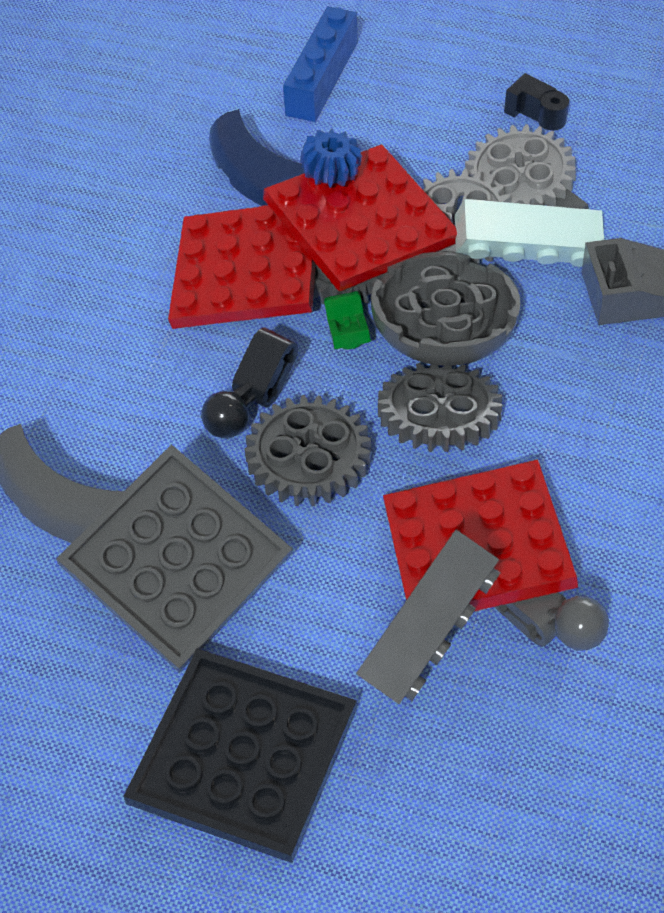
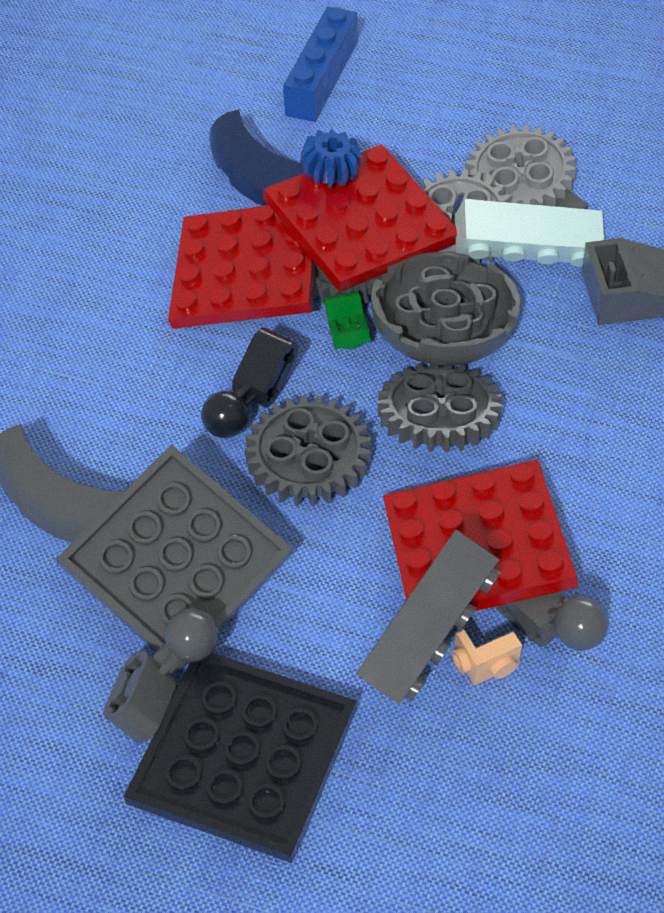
black leg [504,73,569,131] -> none
none -> dark grey beam [104,608,218,743]
none -> light nougat bracket [451,629,522,686]

